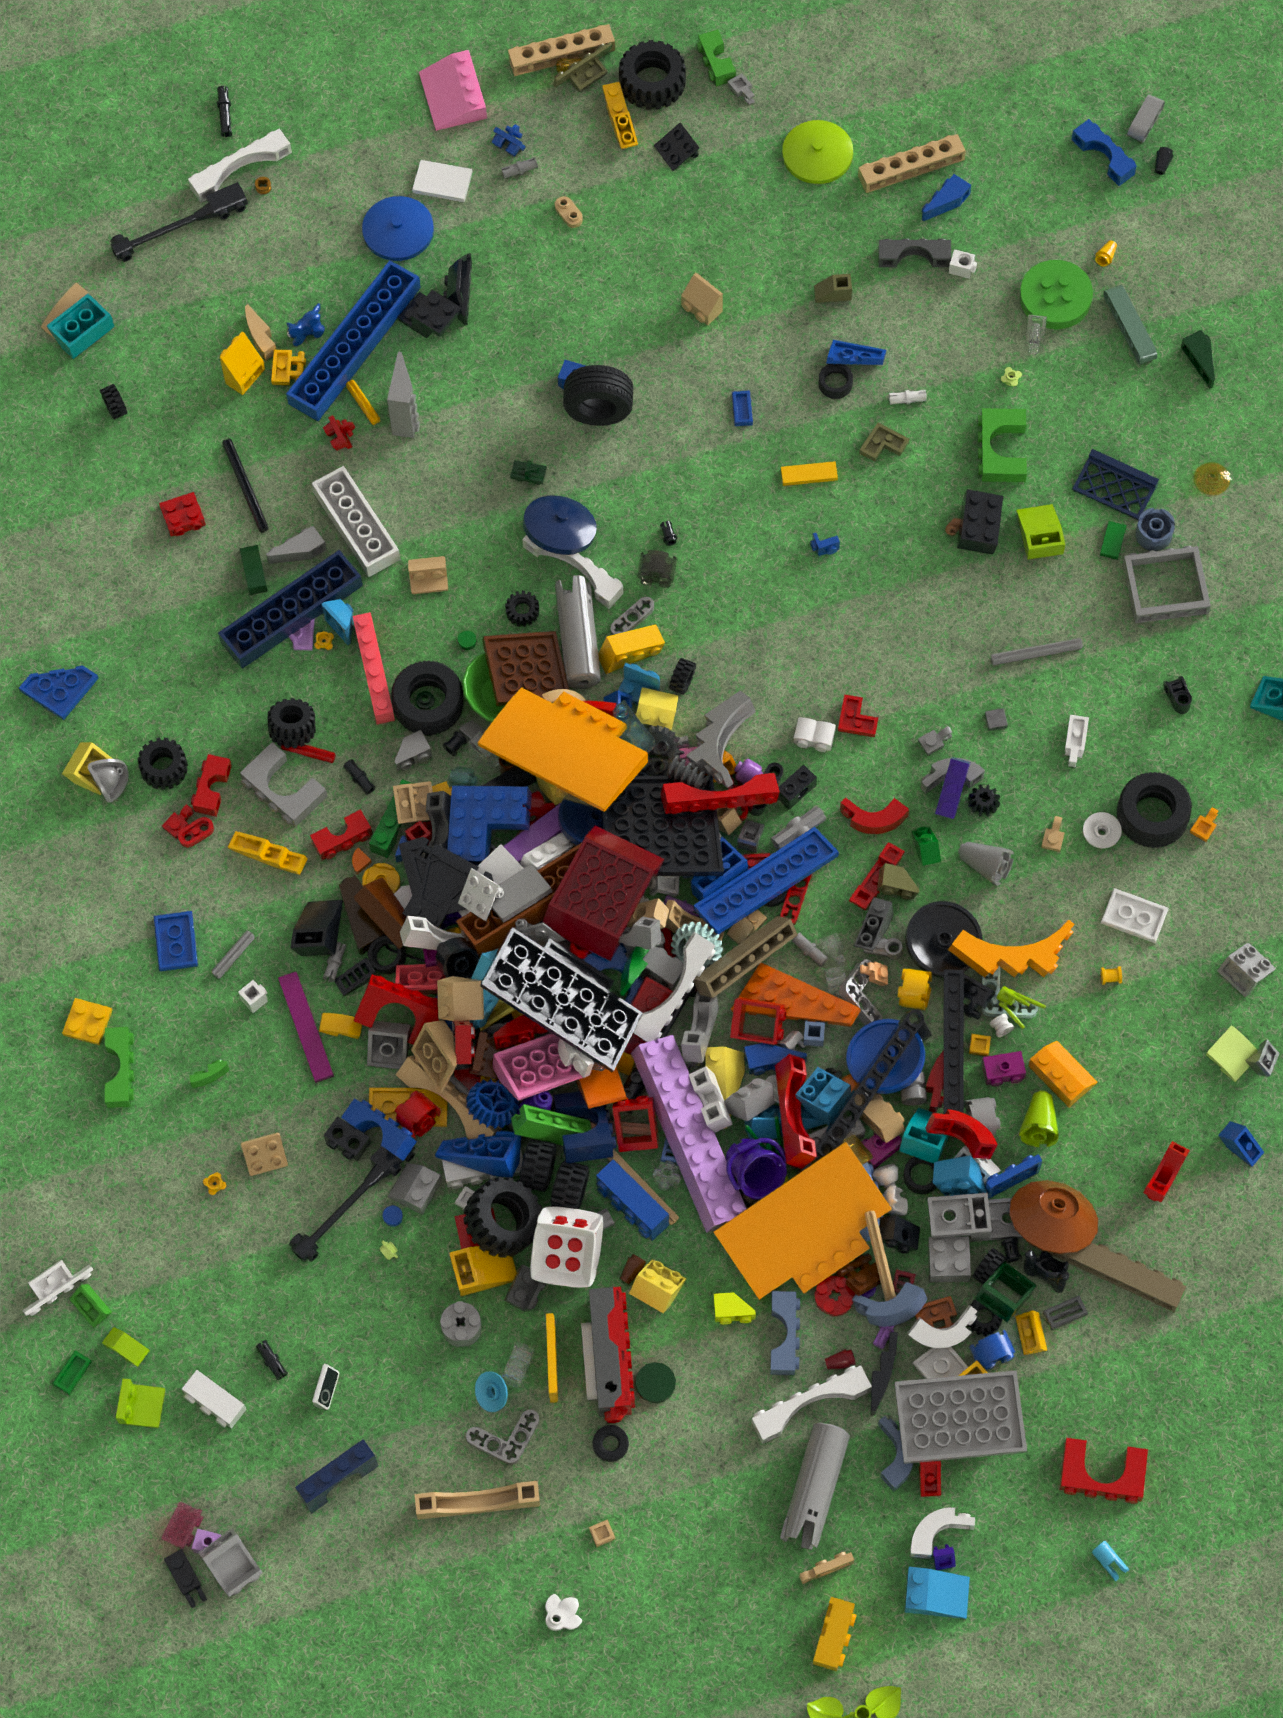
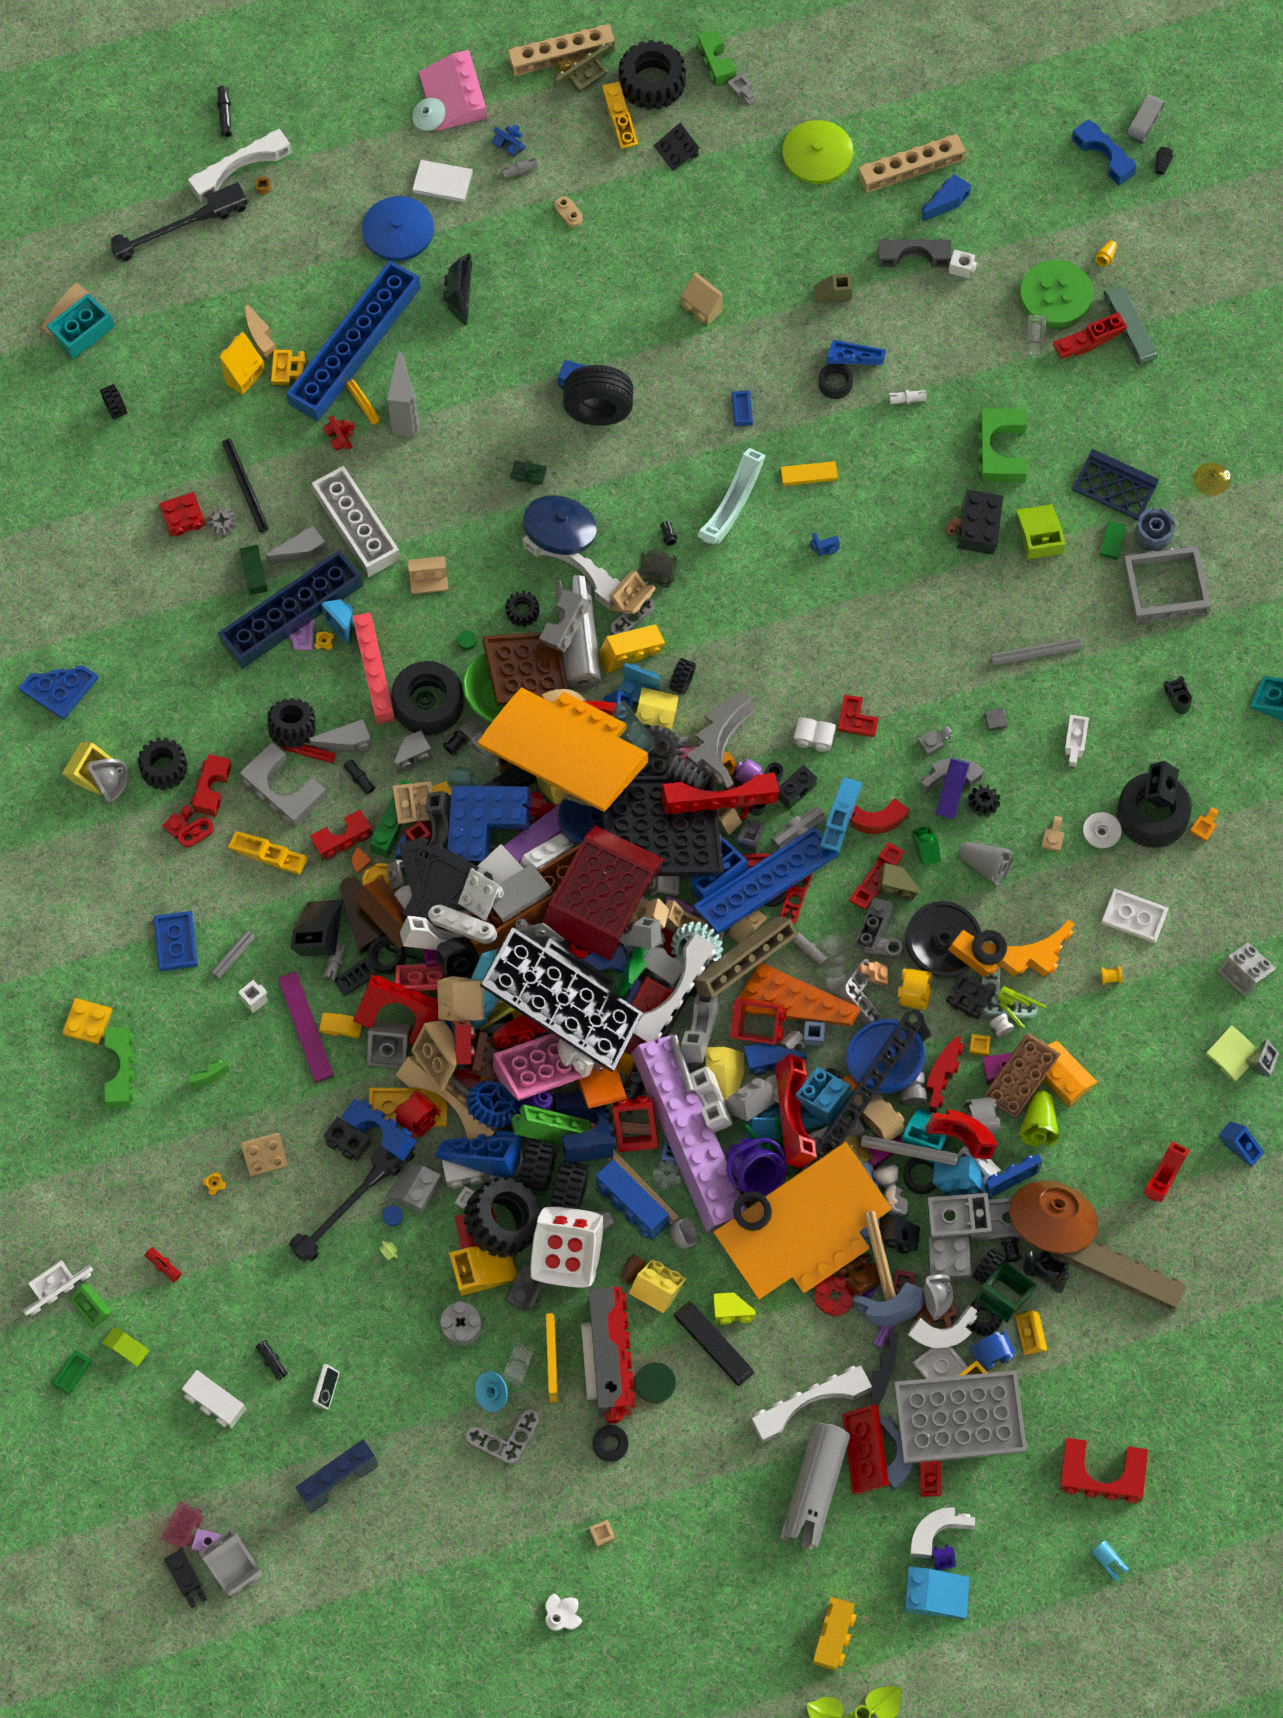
lime bracket [116,1378,166,1428] -> none
blue animal [287,303,325,346] -> none
black bracket [398,290,462,338] -> none
tan arch [414,1481,540,1520] -> none
sand blue arch [770,1291,800,1375] -> none
tan plate [799,1552,854,1584] -> none
dark red cone [825,1349,856,1370] -> none
olive plate [859,422,910,462] -> none
black plate [943,969,964,1114] -> none
yellowish green plate [1001,367,1022,387] -> none
dark grey tile [1043,1296,1088,1331] -> none
dark green slope [1181,330,1215,389] -> none
none -> red pin [144,1247,182,1283]
none -> light grey gear [207,508,237,536]
none -> light grey slope [310,719,372,752]
none -> light grey bracket [386,860,405,890]
none -> light aqua dish [412,98,446,131]
none -> white plate [428,905,497,944]
none -> light grey arch [539,589,590,653]
none -> tan bracket [609,570,656,614]
none -> light grey bar [670,1035,694,1093]
none -> light grey hair [670,1217,697,1249]
none -> black beam [674,1301,754,1386]
none -> light aqua arch [697,448,766,544]
none -> black tyre [733,1191,772,1231]
none -> dark azure slope [820,777,863,853]
none -> red tile [842,1404,889,1495]
none -> light grey axle [861,1135,958,1165]
none -> light grey hat [923,1274,953,1320]
none -> black tyre [972,930,1007,965]
none -> medium nougat tile [983,1032,1060,1118]
none -> red slope [1053,312,1127,360]
none -> black brick [1145,761,1179,808]

